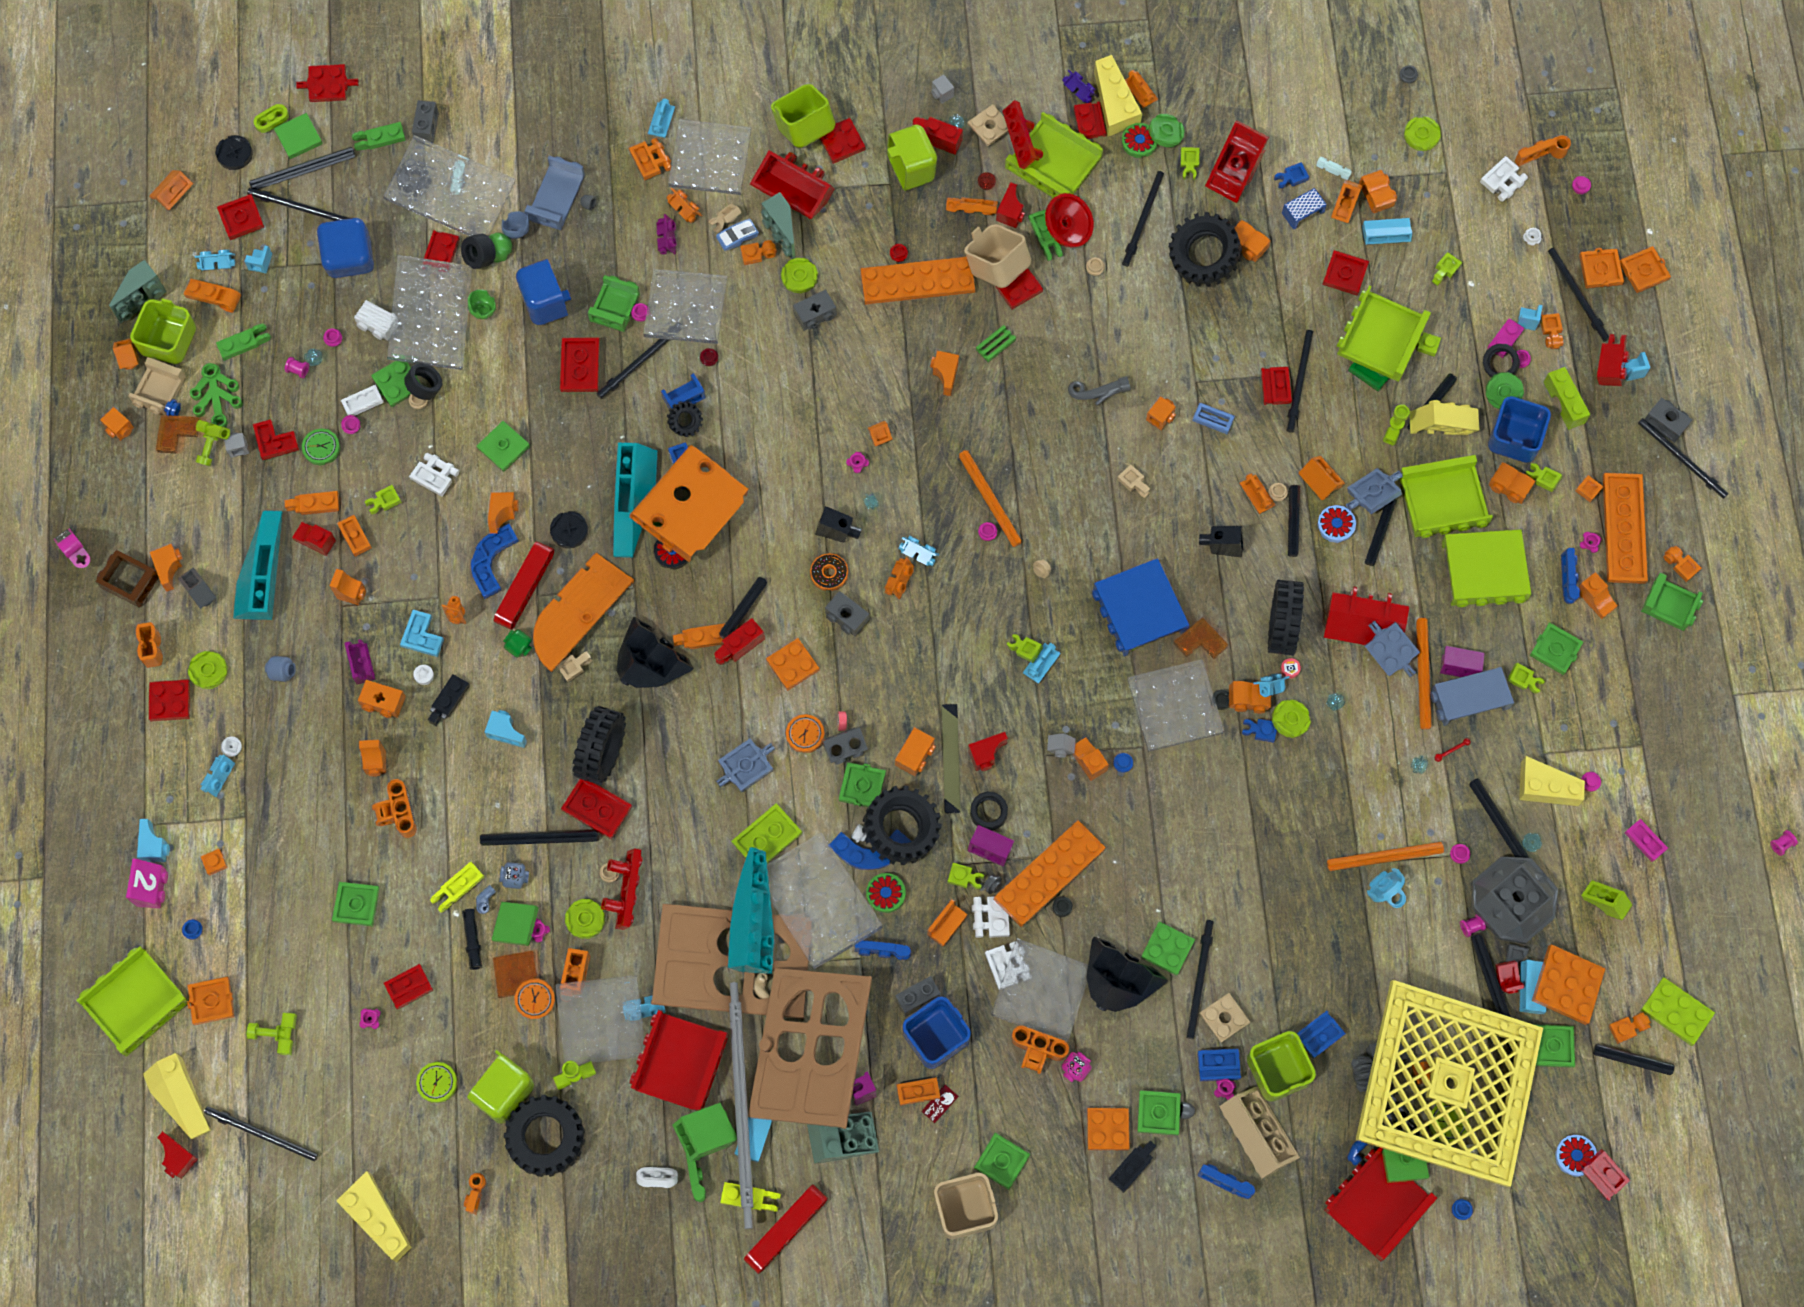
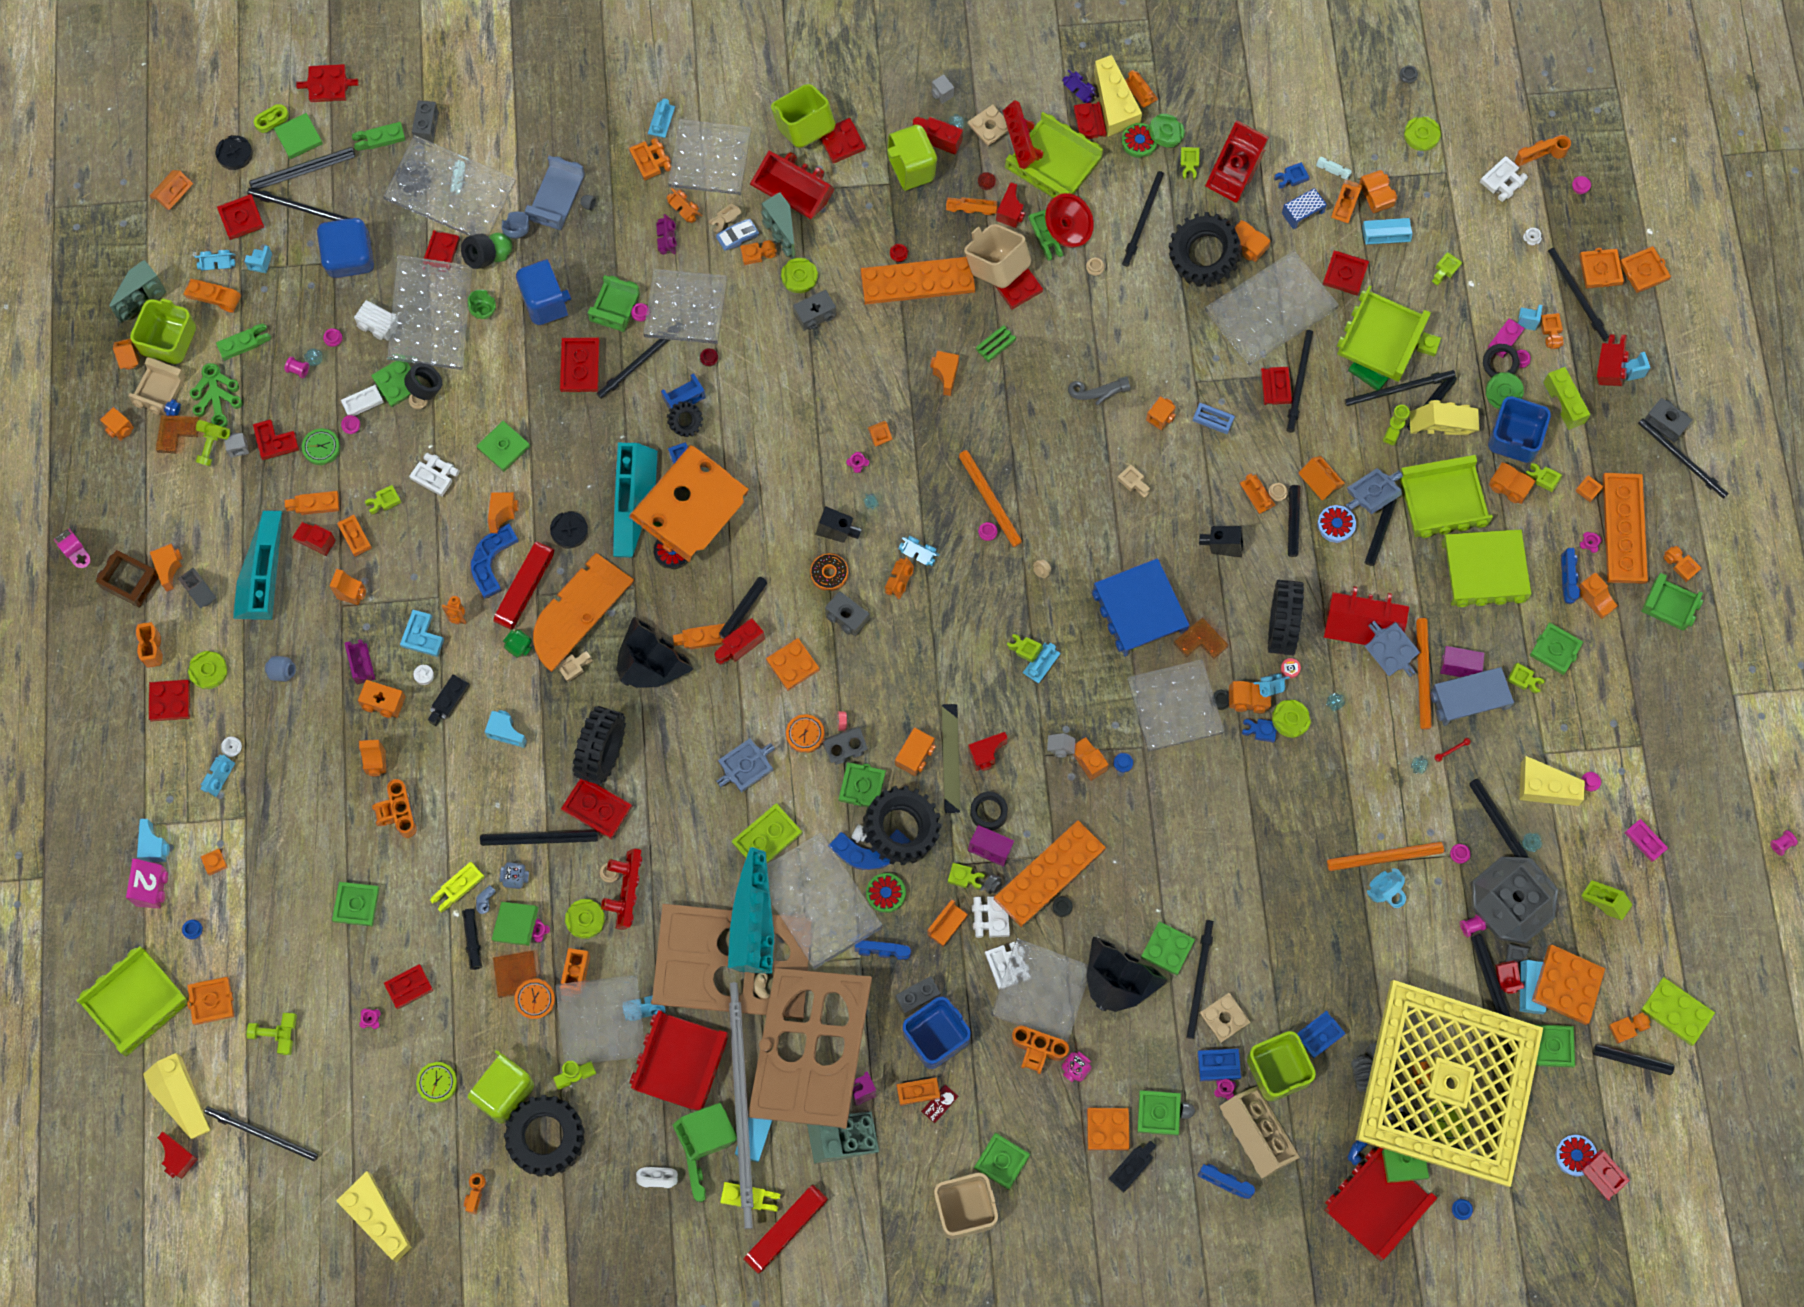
none -> clear plate [1205,250,1339,366]
none -> black bar [1345,370,1456,406]

